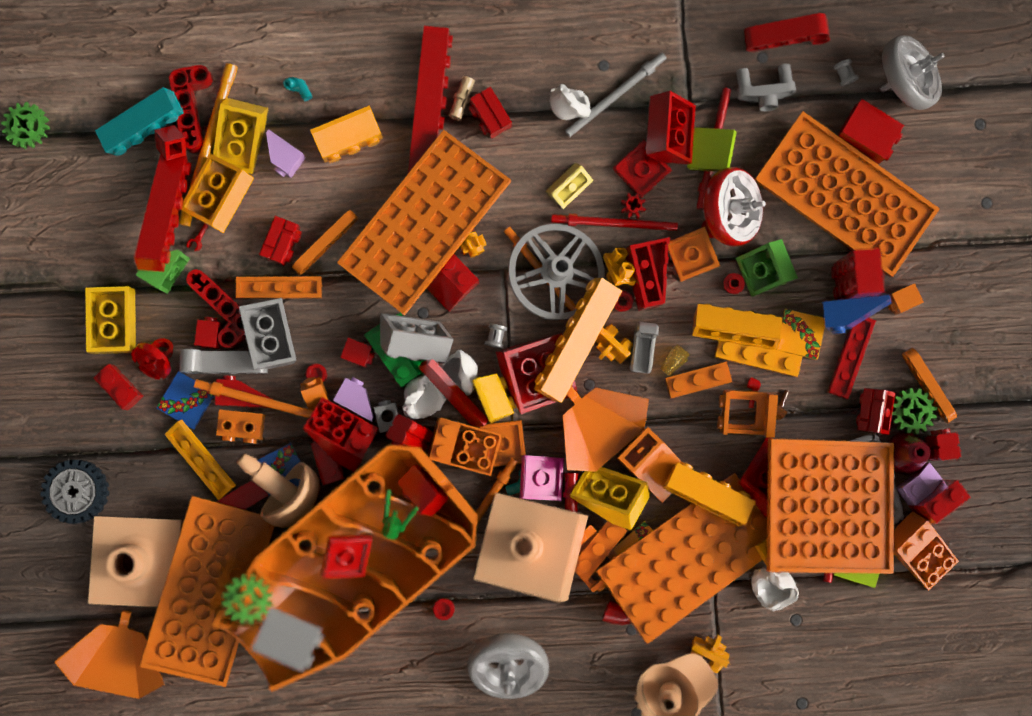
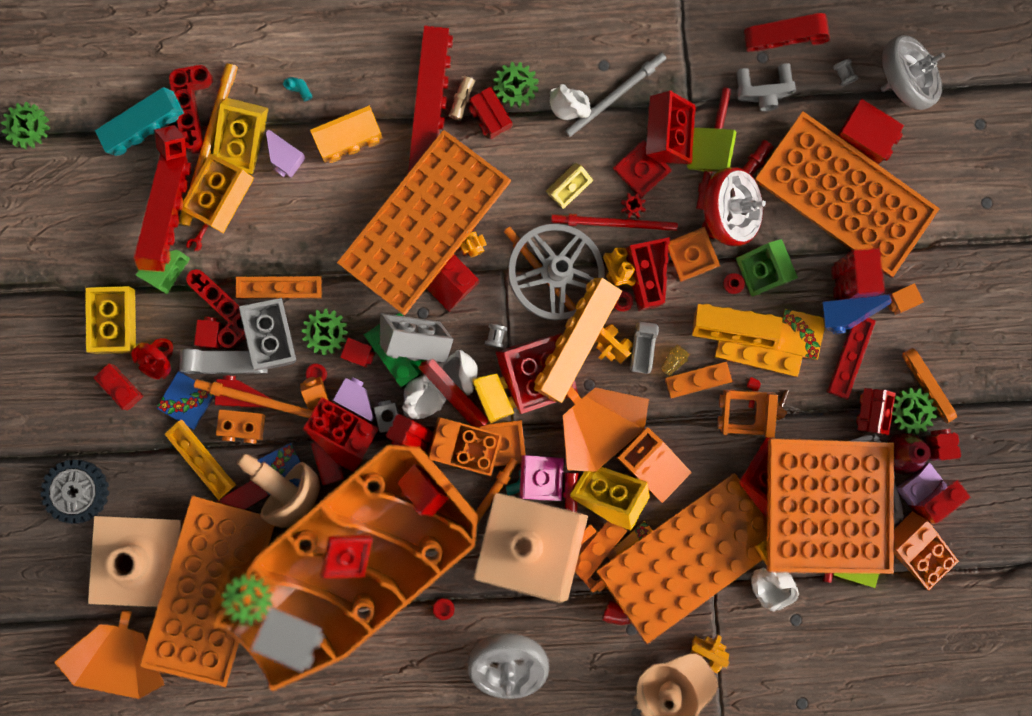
red brick [259,216,302,266] -> none
orange beam [292,210,359,275] -> none
green plant [381,489,418,540] -> none
light orange brick [663,462,756,527] -> none
none -> bright green gear [301,309,349,356]
none -> bright green gear [493,62,538,109]
none -> red pin [742,140,774,176]

